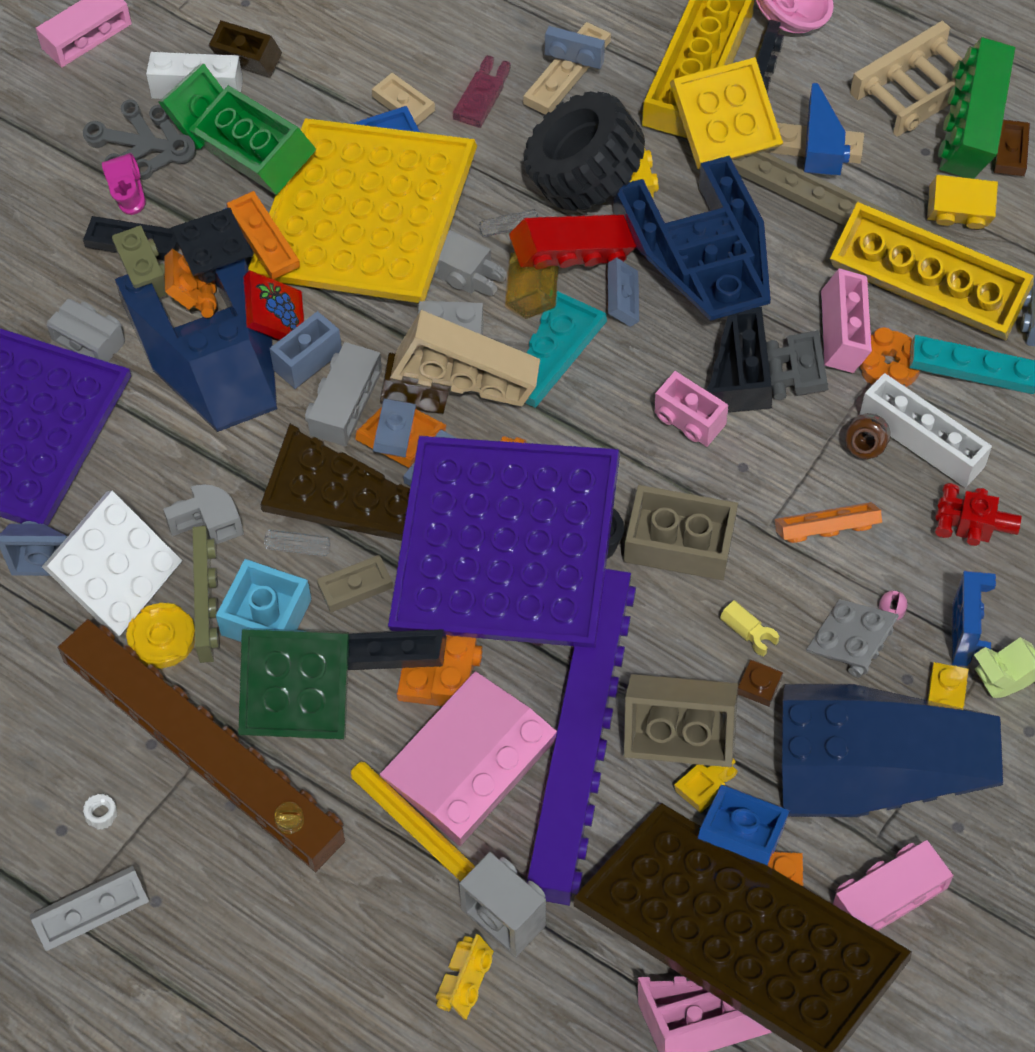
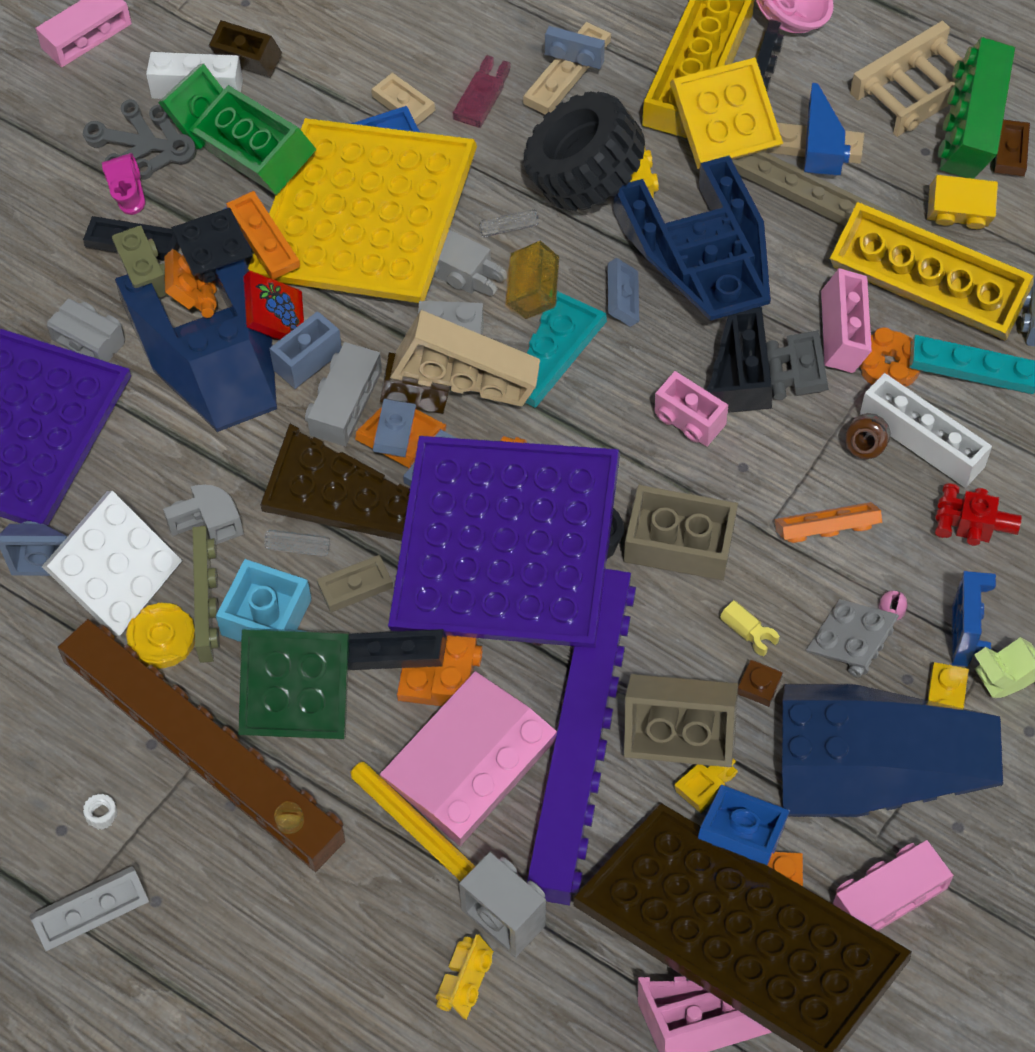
red brick [509,215,636,269] -> none

